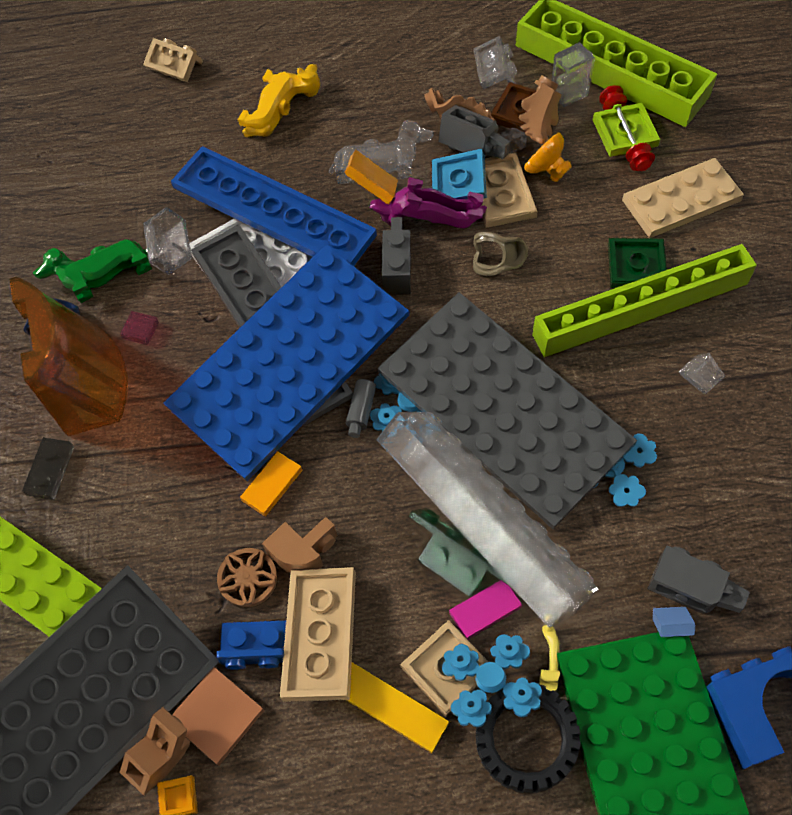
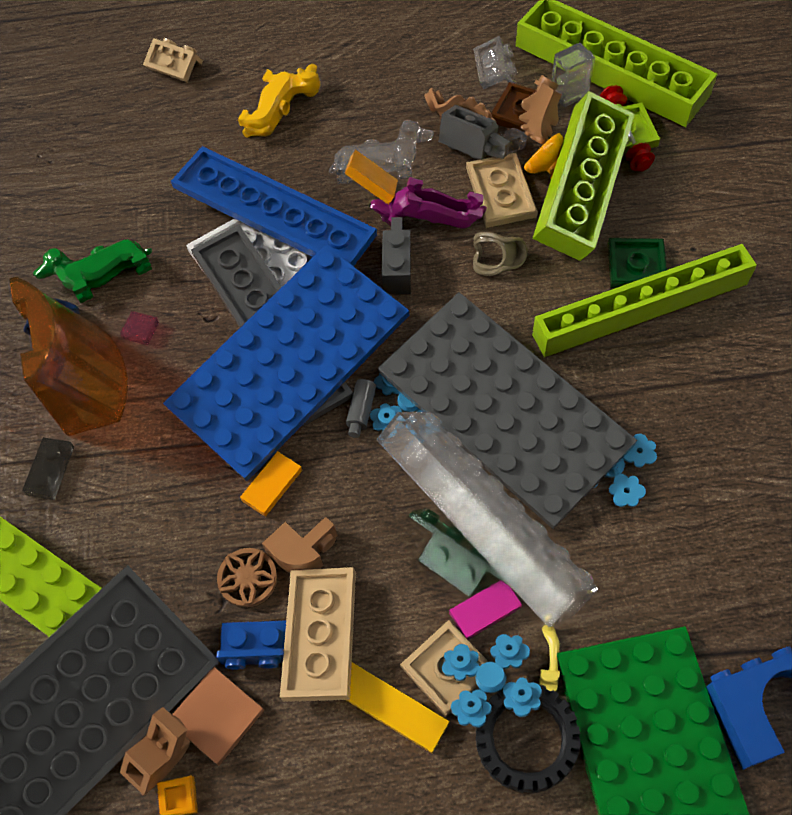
clear panel [143,207,193,275] -> none
dark azure plate [432,149,487,199] -> none
tan plate [622,158,744,238] -> none
dark grey hinge [647,546,749,614] -> none
medium blue tile [653,607,695,637] -> none
clear slope [679,353,725,394] -> none
none -> lime brick [532,91,635,261]

